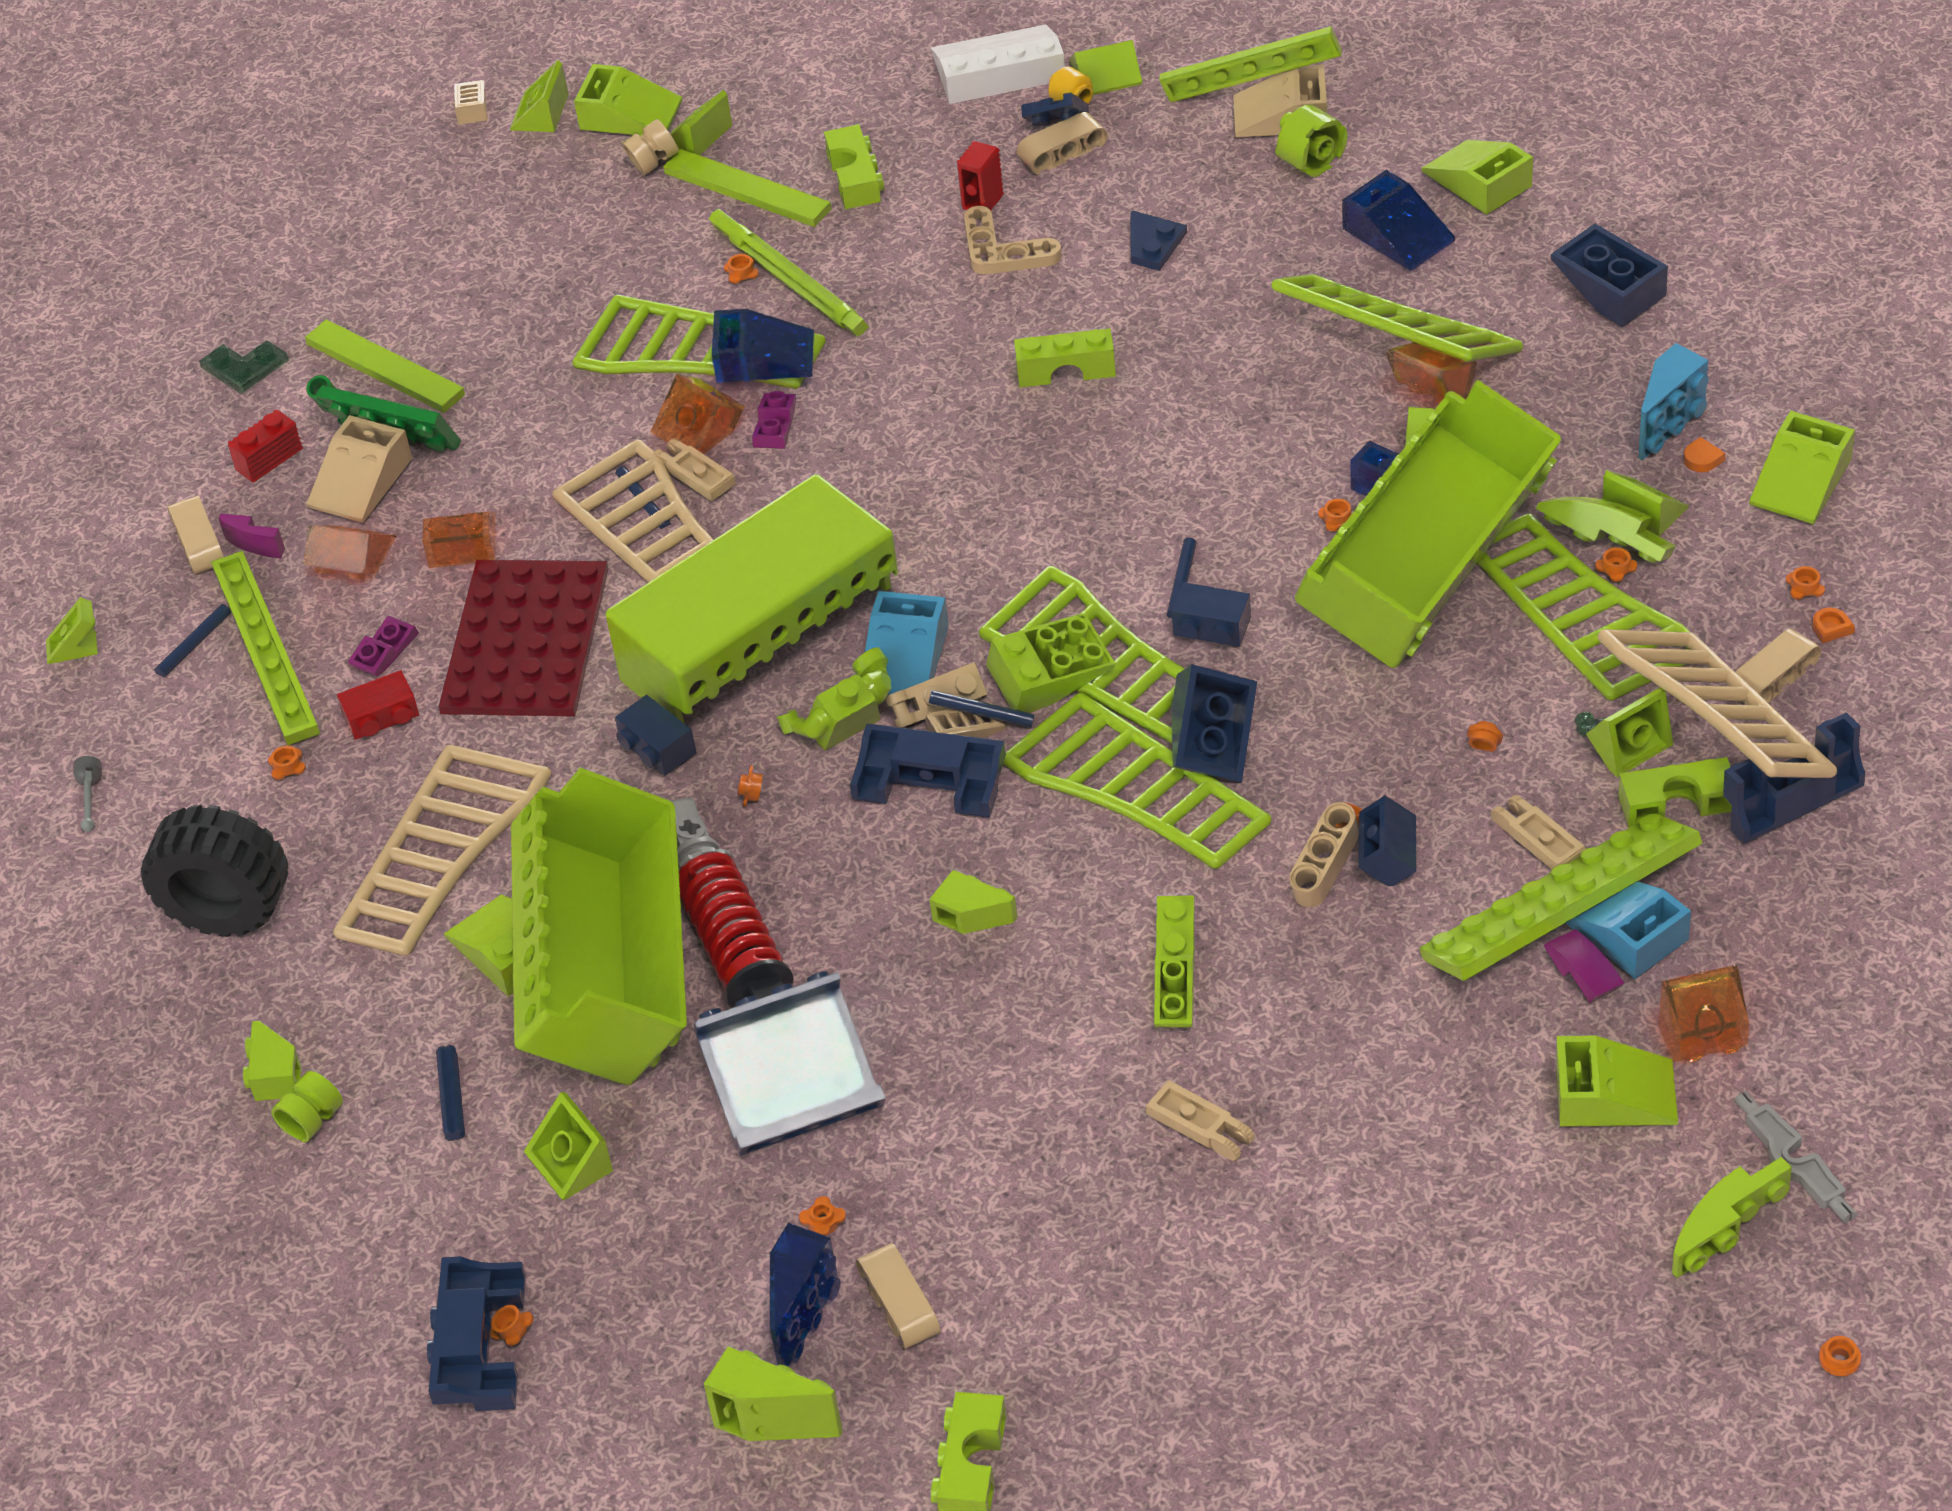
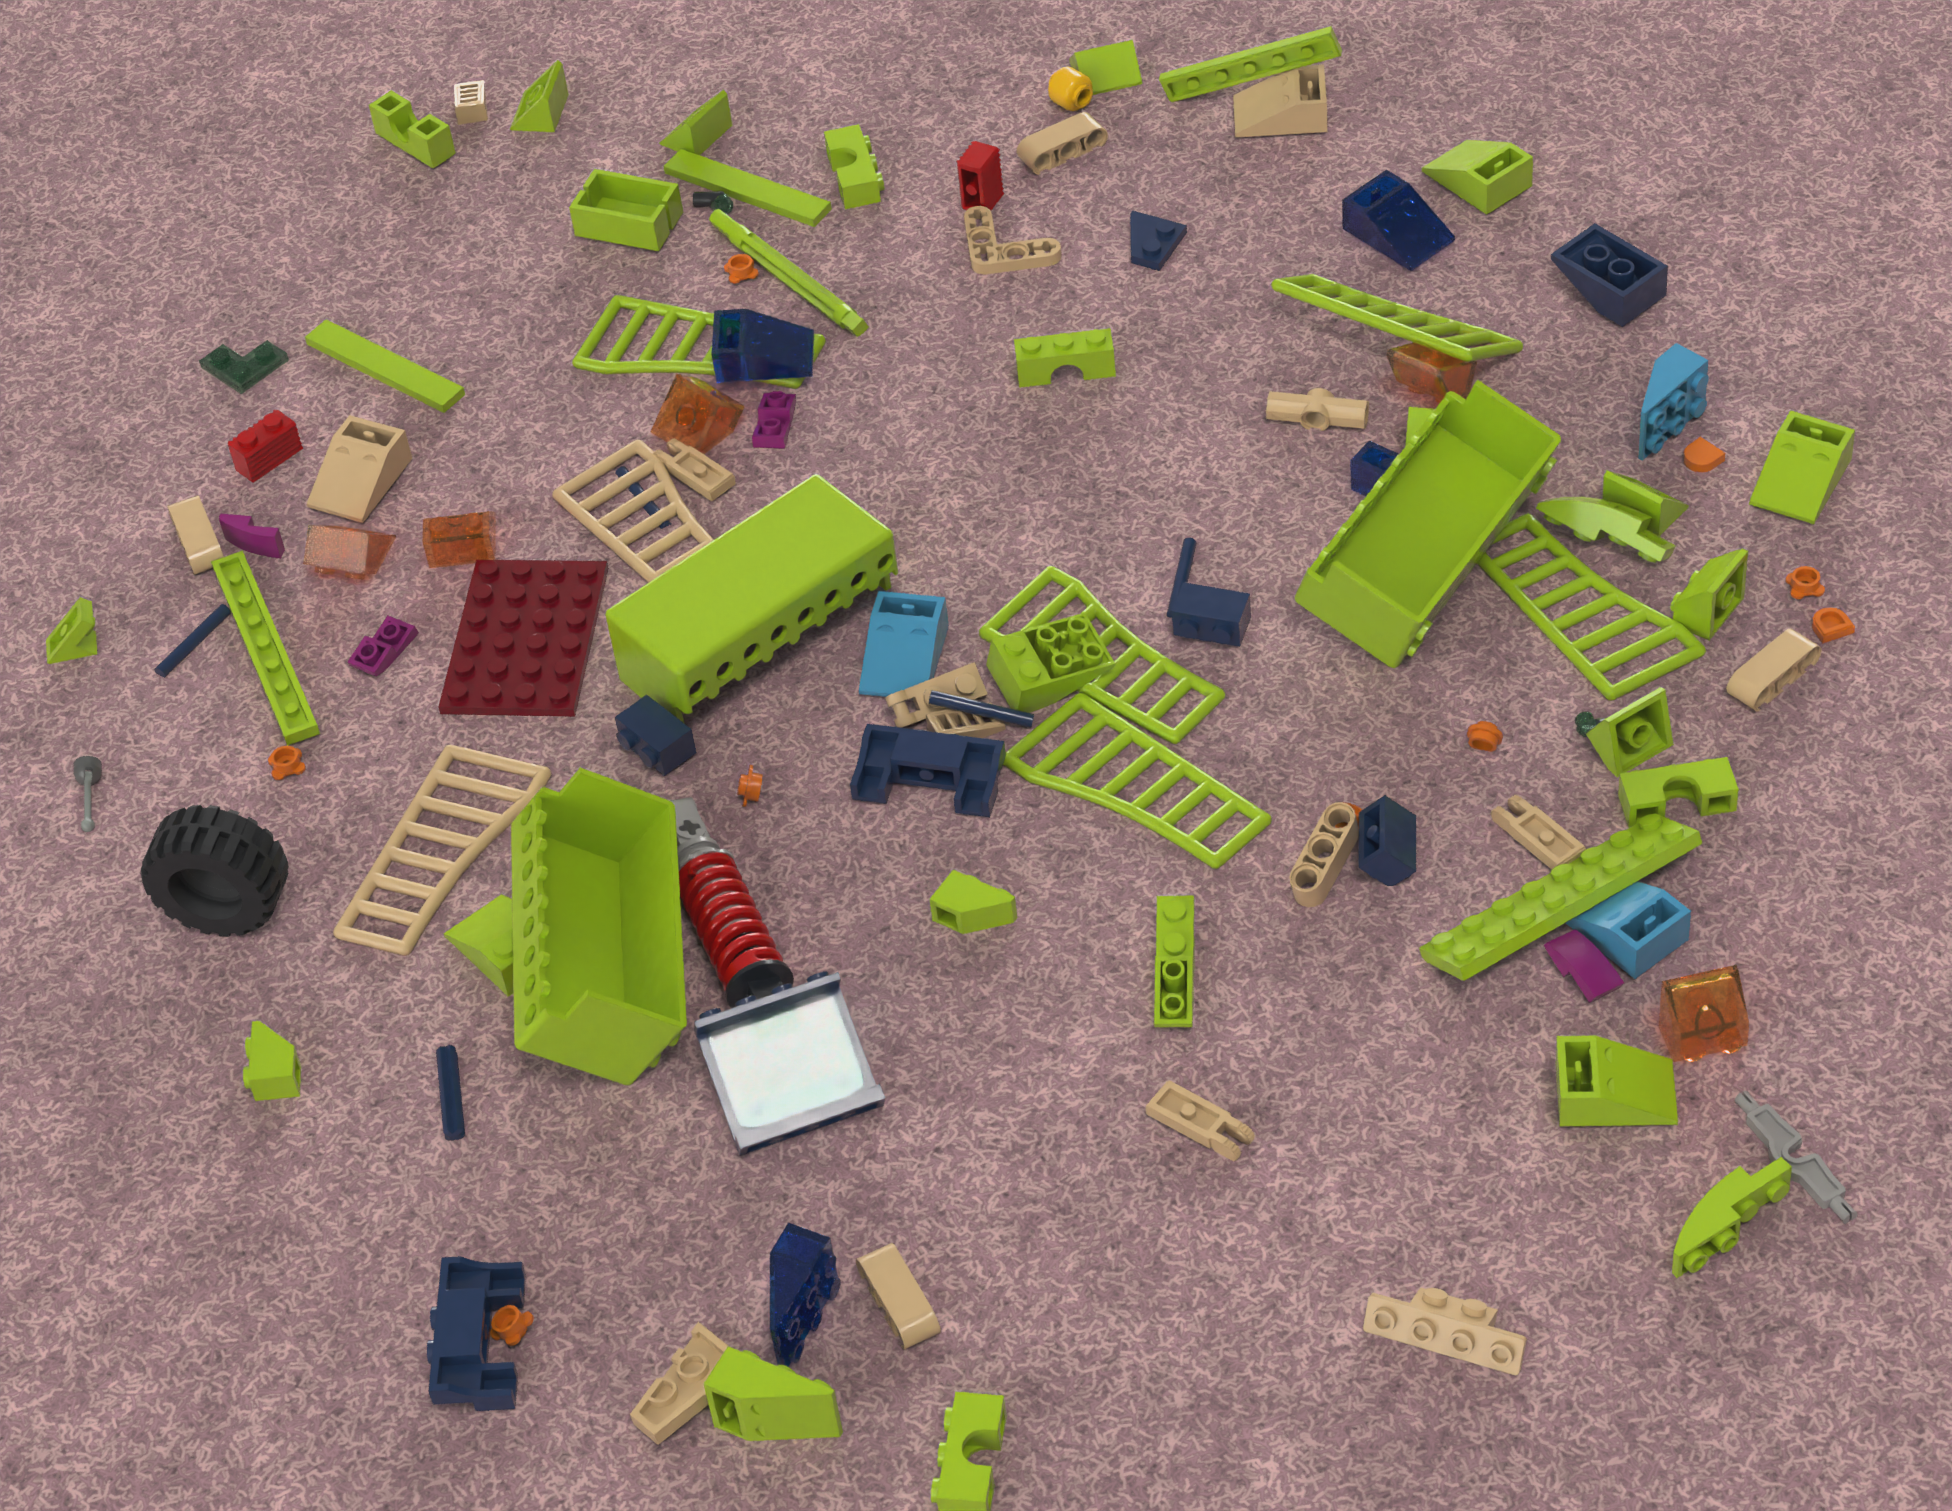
lime wheel [271,1071,343,1143] -> none
green hinge [306,375,461,452] -> none
red brick [336,670,419,740] -> none
lime slope [524,1092,613,1200] -> none
lime slope [574,64,682,135] -> none
tan wheel [622,119,679,176] -> none
lime torso [776,647,892,751] -> none
orange plate [799,1196,846,1237] -> none
white slope [931,25,1065,104] -> none
dark blue wing [1021,93,1089,126] -> none
dark blue slope [1171,664,1257,783] -> none
lime brick [1275,104,1348,177] -> none
orange plate [1318,499,1352,532] -> none
orange plate [1595,547,1637,582] -> none
tan bar [1598,629,1837,778] -> none
dark blue bracket [1723,712,1865,844] -> none
orange plate [1819,1336,1861,1376] -> none
none -> lime arch [369,90,456,169]
none -> lime piece [569,169,683,251]
none -> tan wing [630,1322,728,1445]
none -> arm [693,191,733,214]
none -> tan piece [1266,388,1369,431]
none -> tan bracket [1363,1288,1527,1375]
none -> lime slope [1670,548,1748,641]

